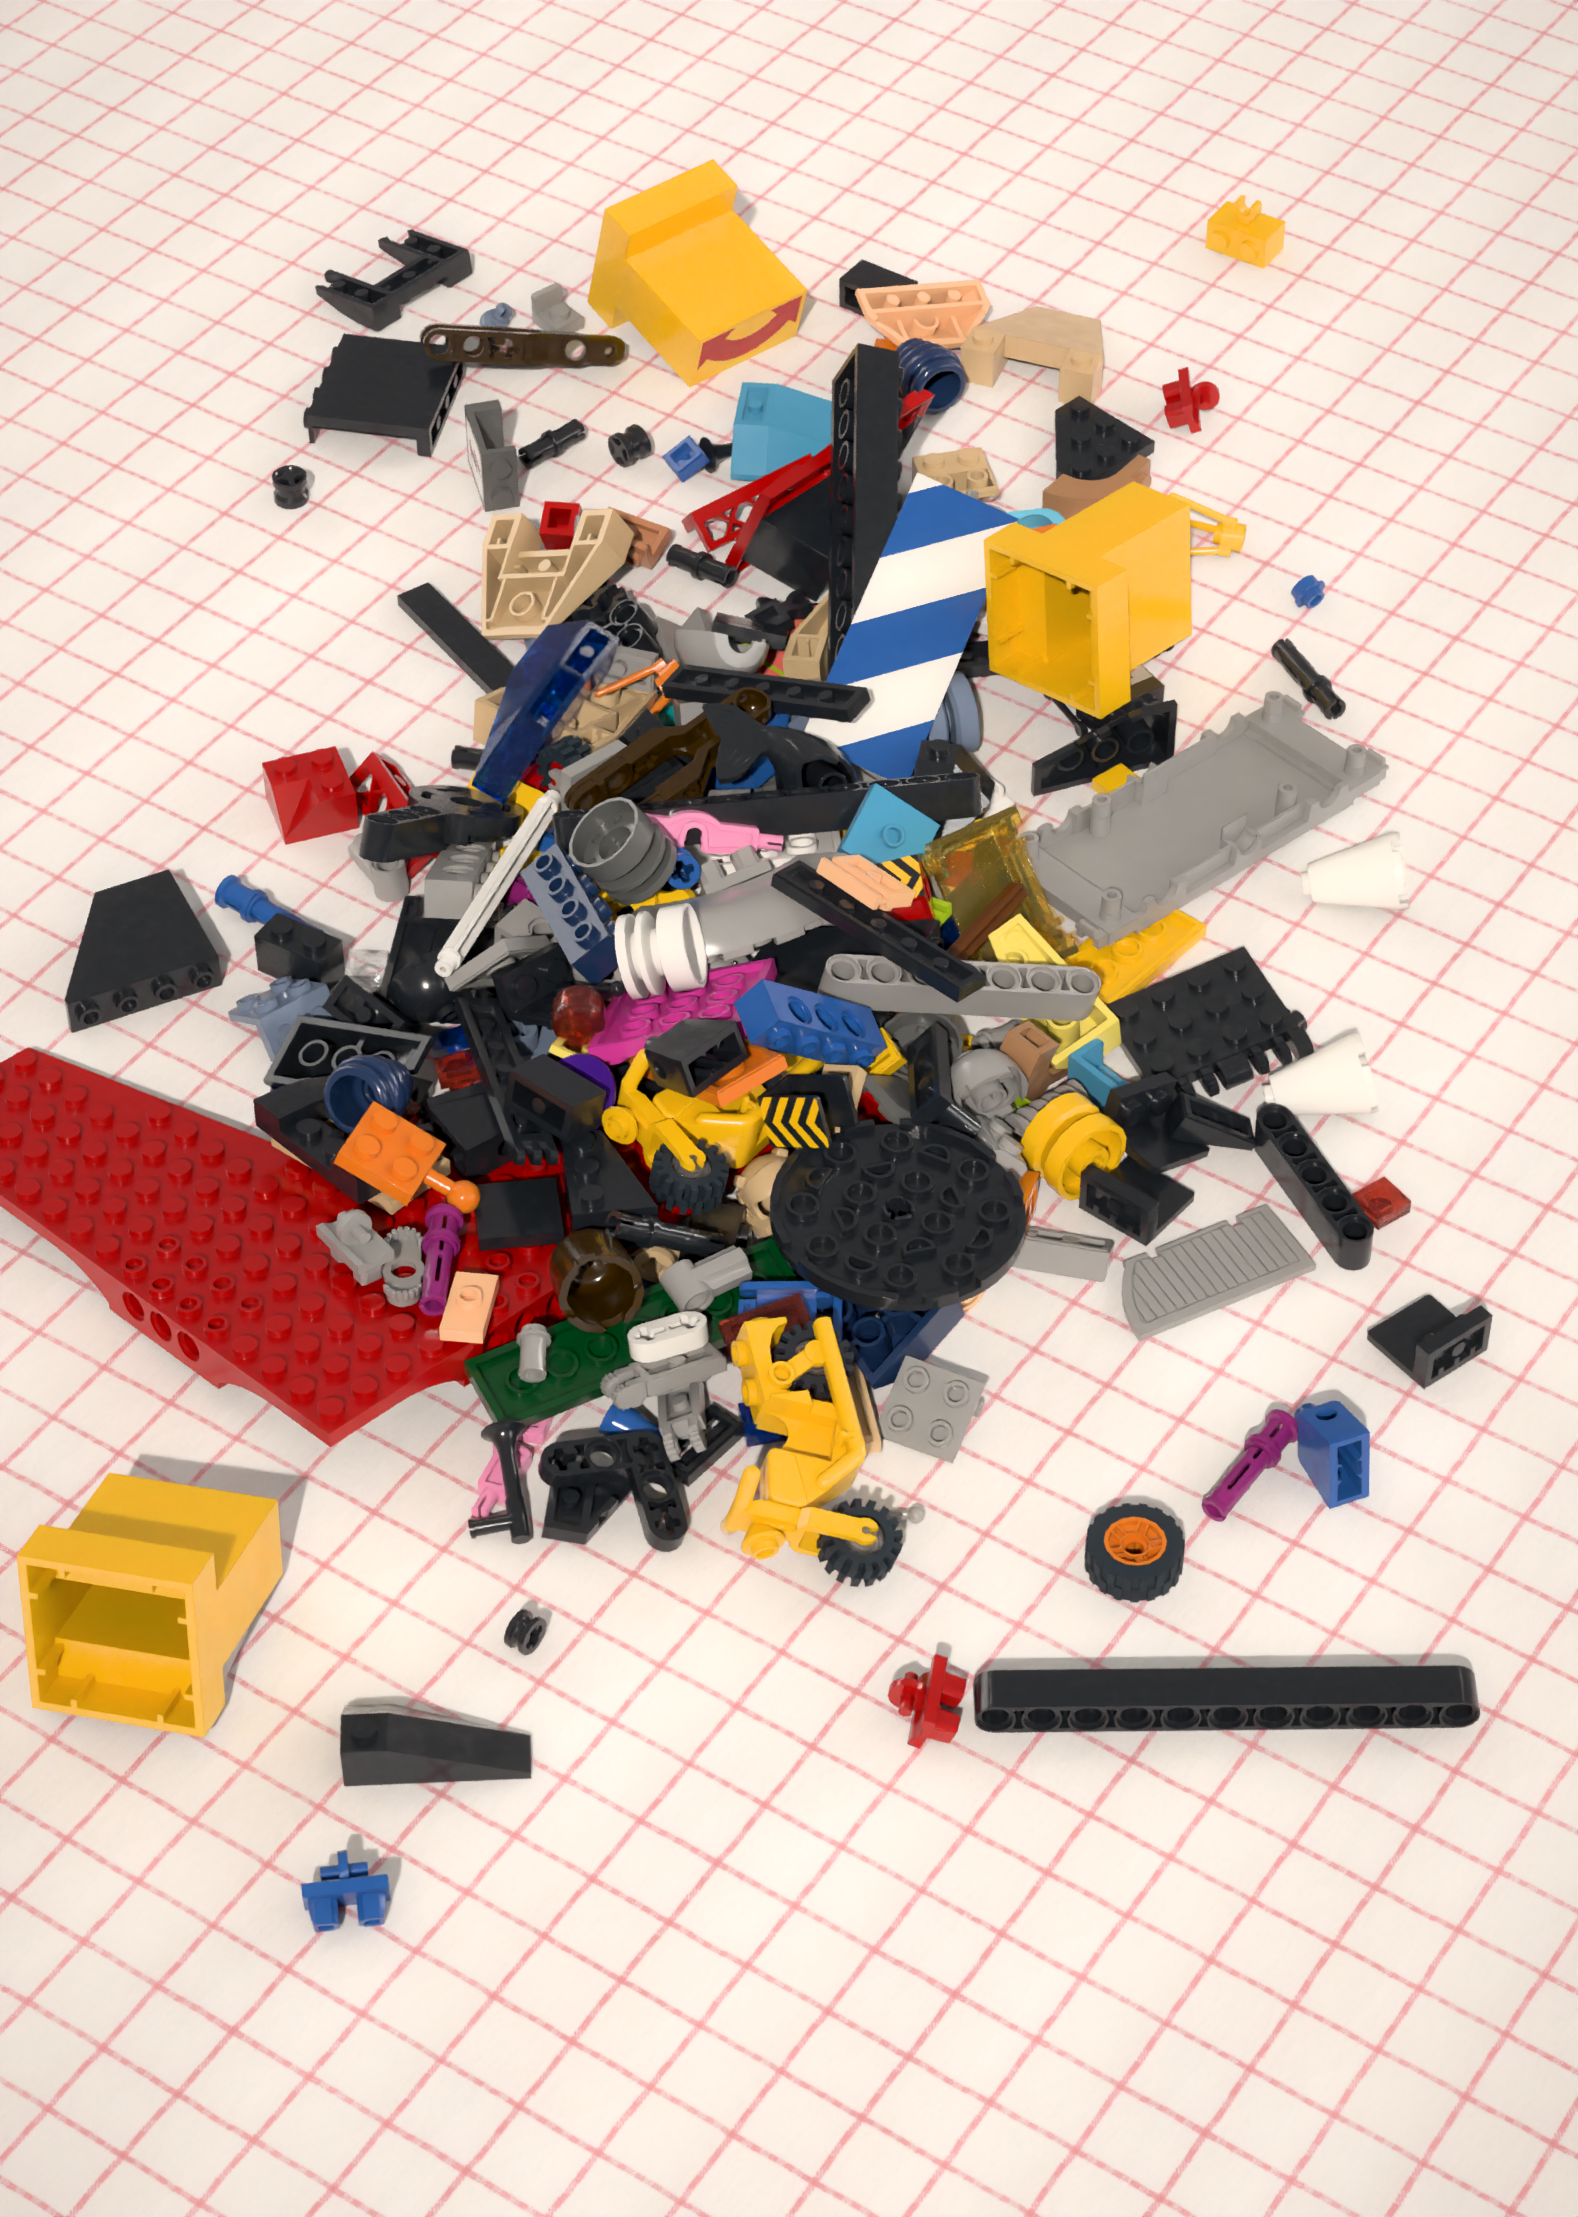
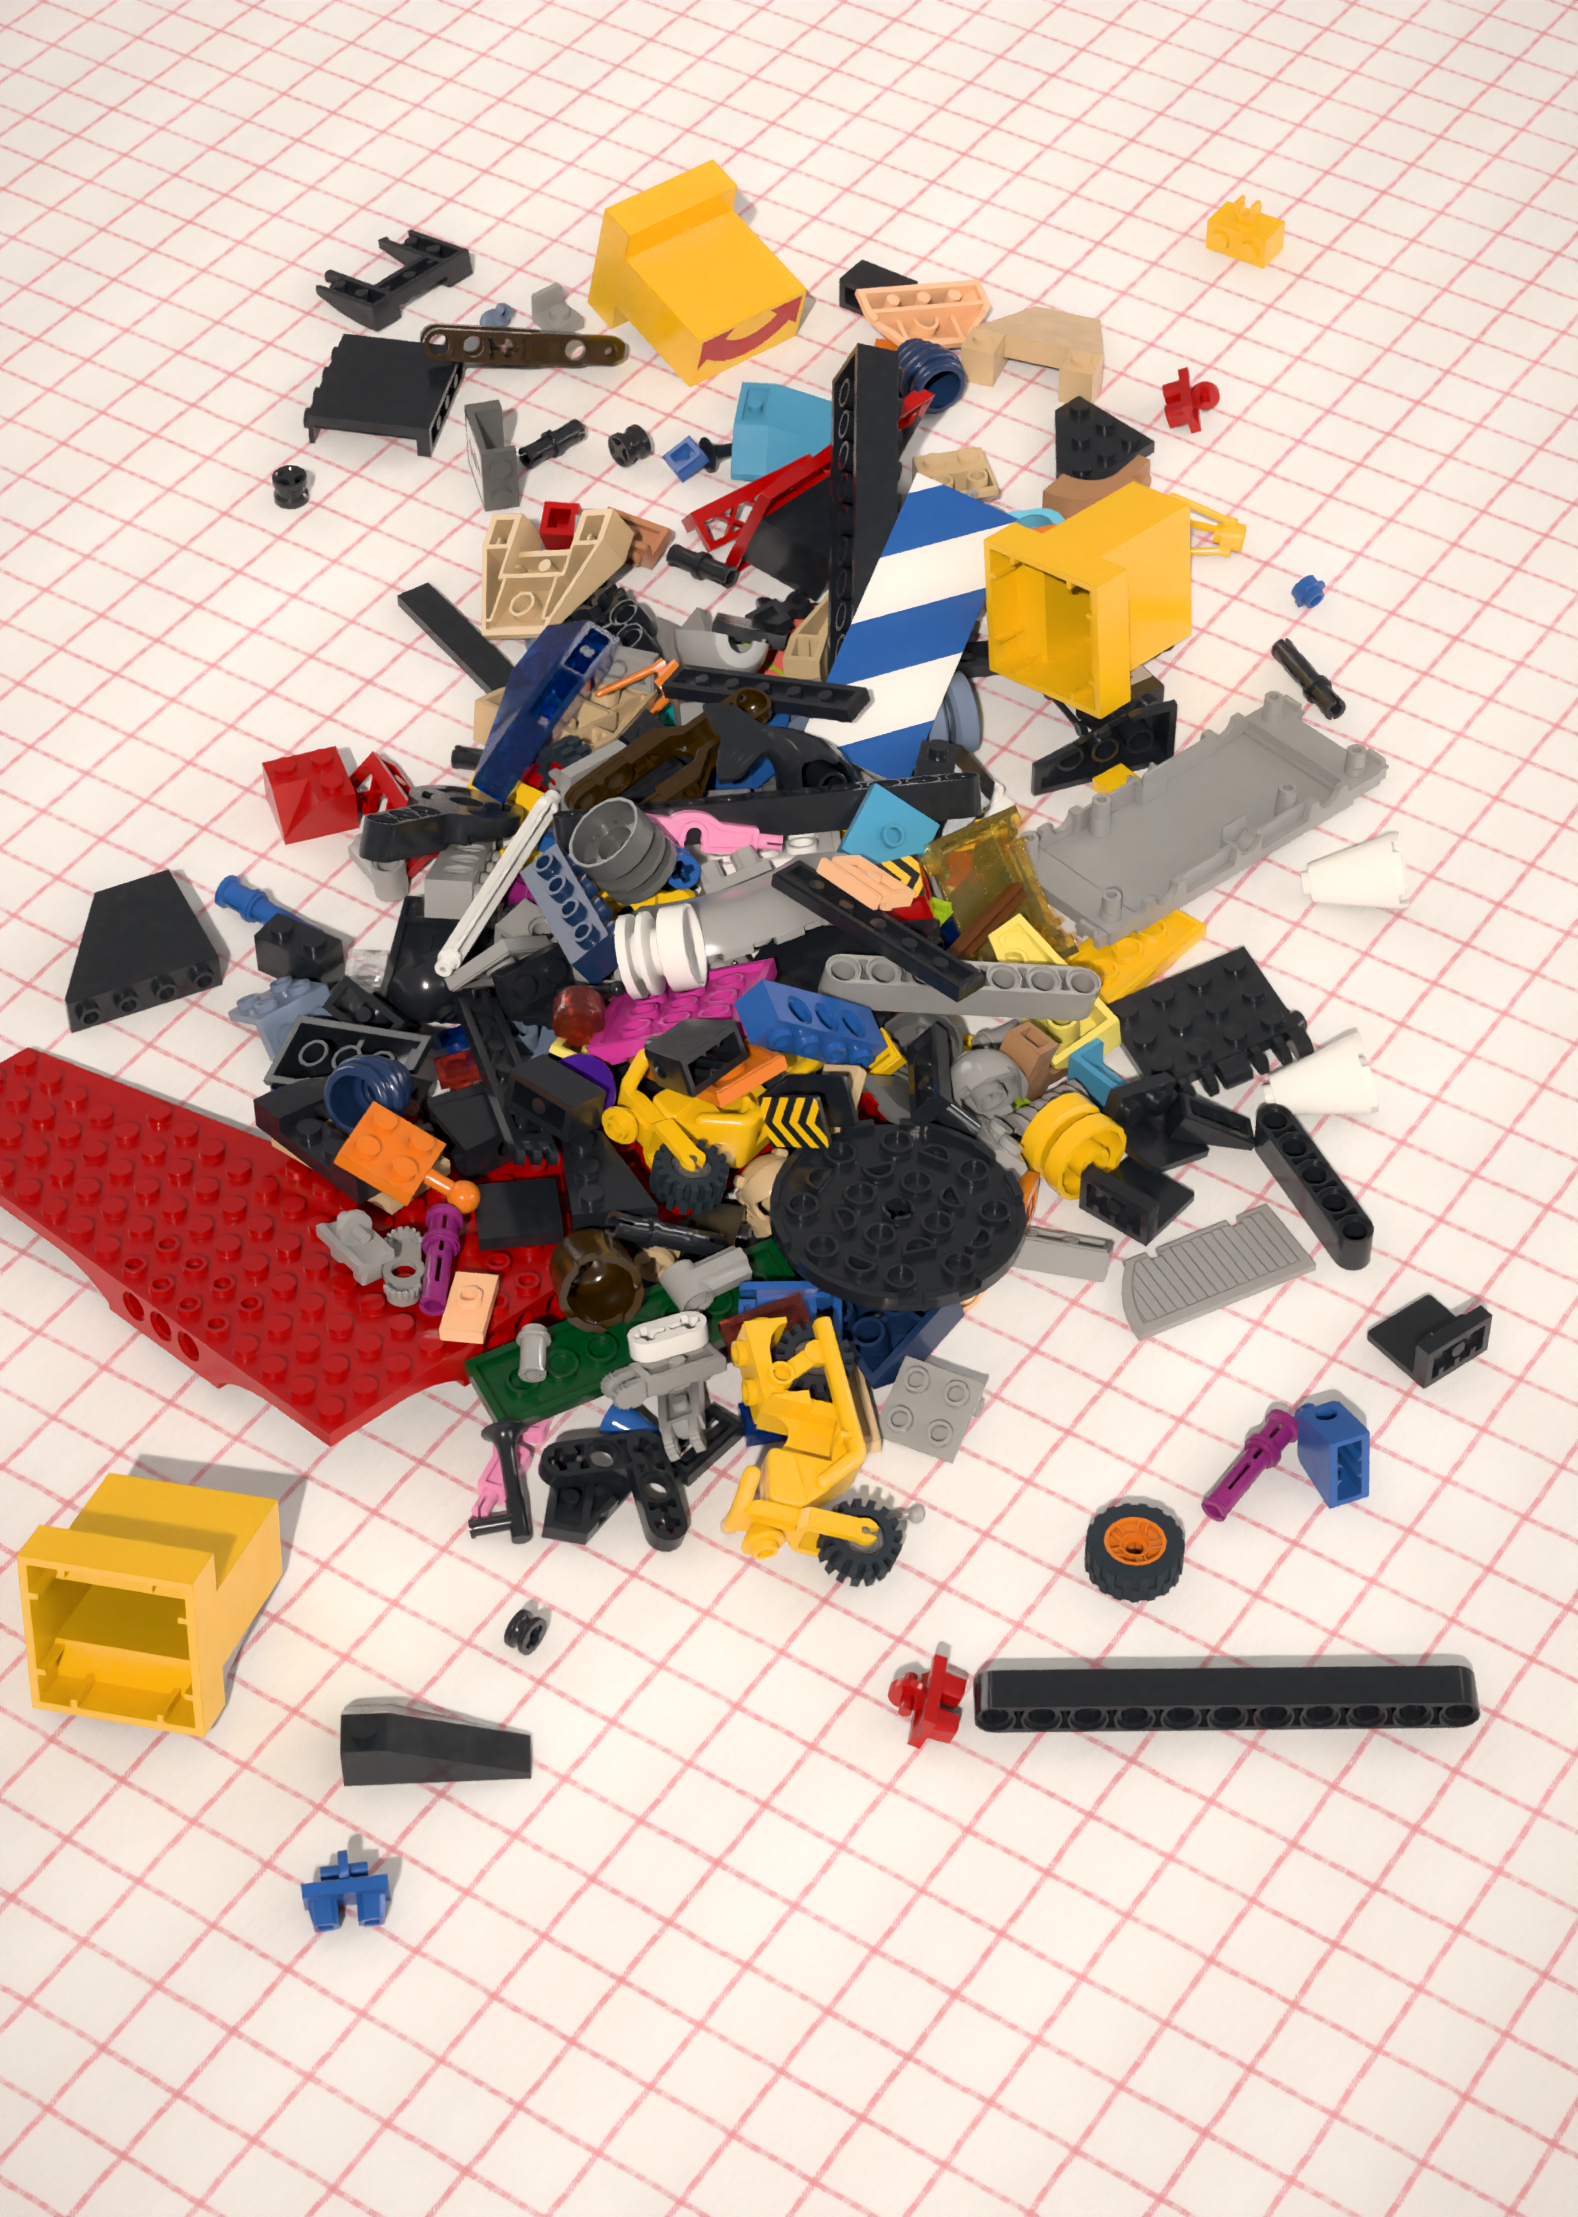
clear red plate [1352,1177,1412,1230] -> none

